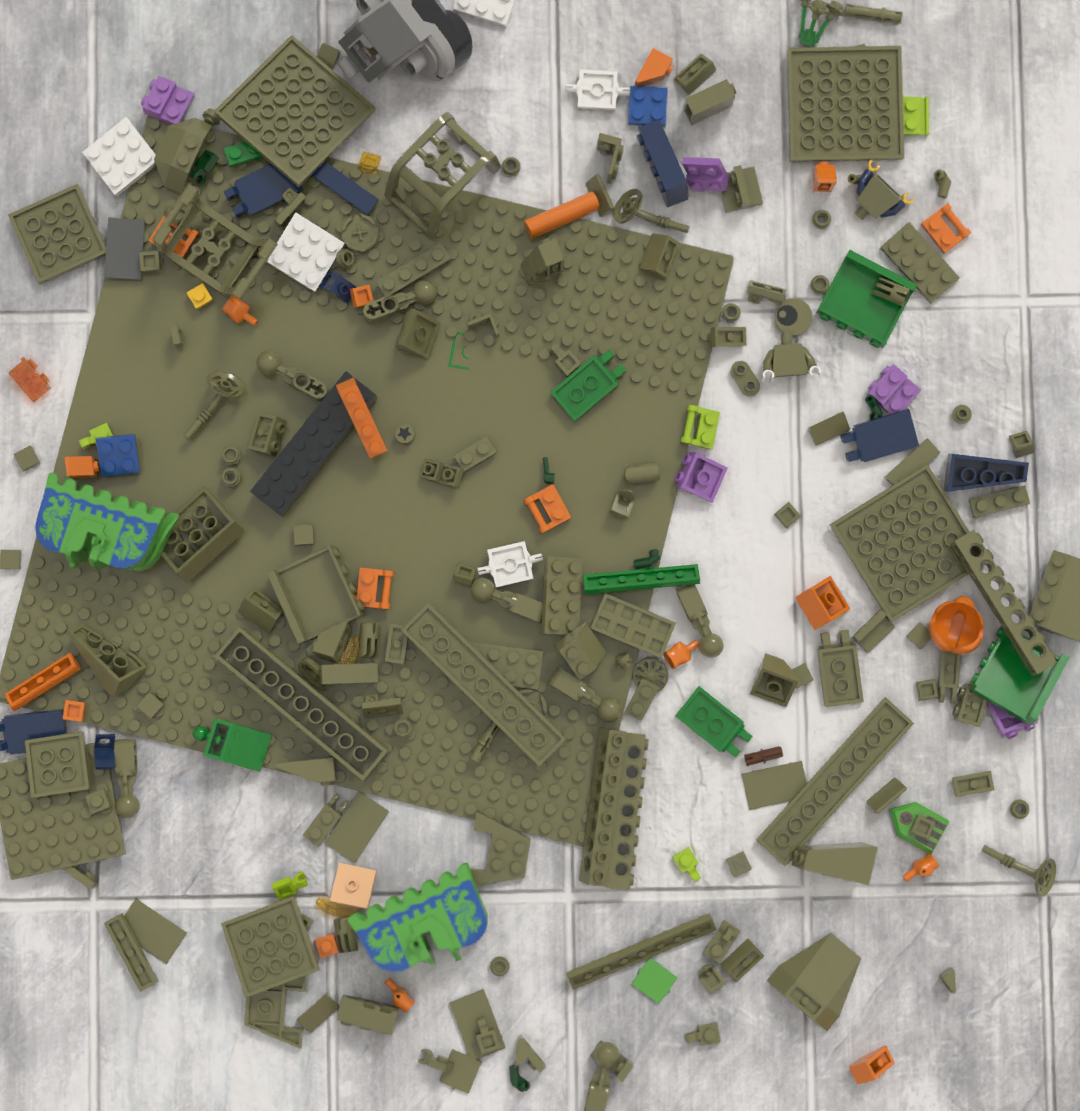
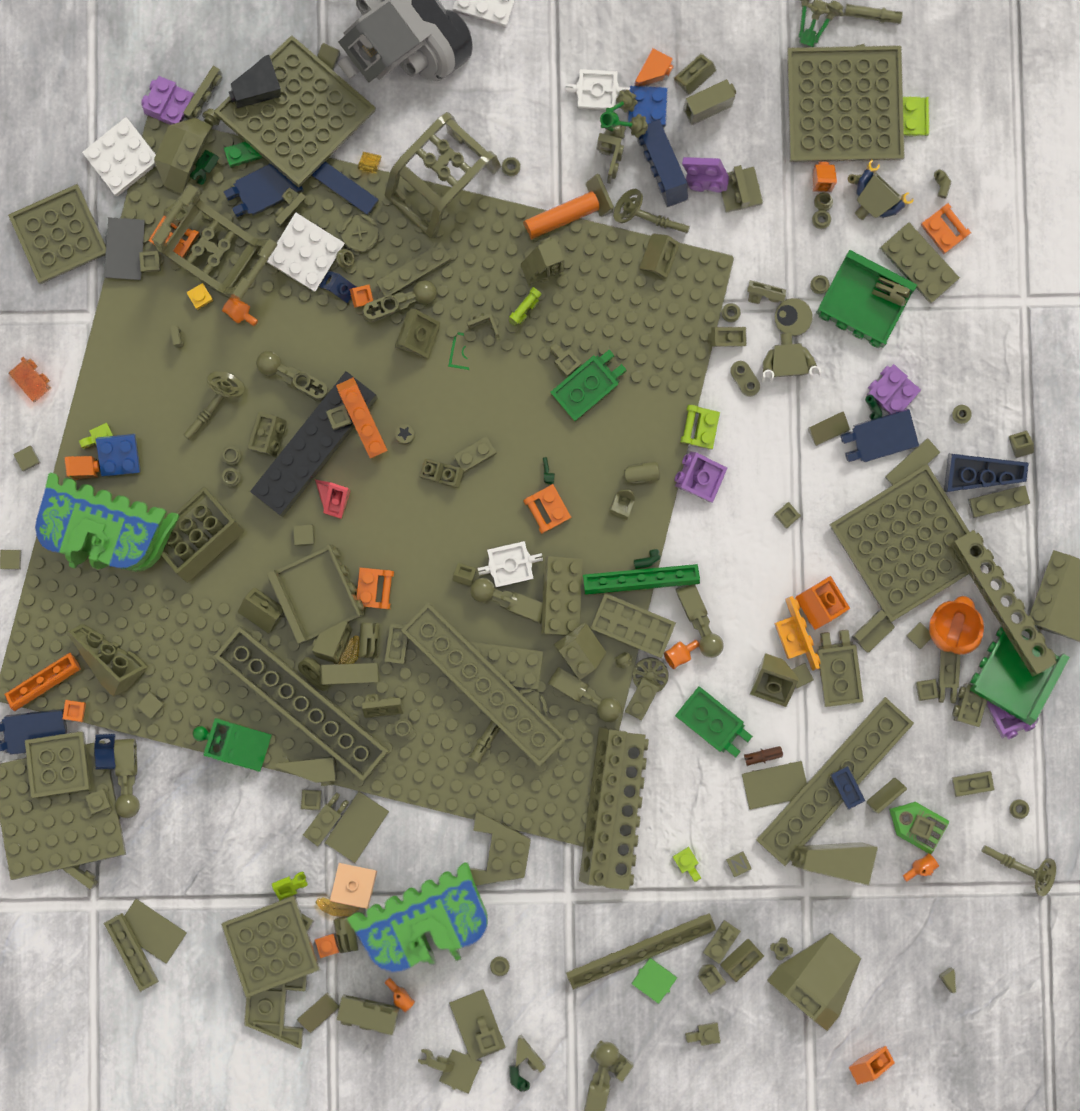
none -> olive plate [183,65,222,119]
none -> black slope [228,55,281,109]
none -> olive tile [301,790,322,810]
none -> coral slope [315,479,351,519]
none -> olive plate [326,405,351,430]
none -> lime plate [509,287,542,326]
none -> olive plant [600,89,648,139]
none -> olive plate [770,937,793,961]
none -> light orange bracket [774,596,820,671]
none -> olive plate [814,192,833,211]
none -> dark blue plate [830,766,865,810]

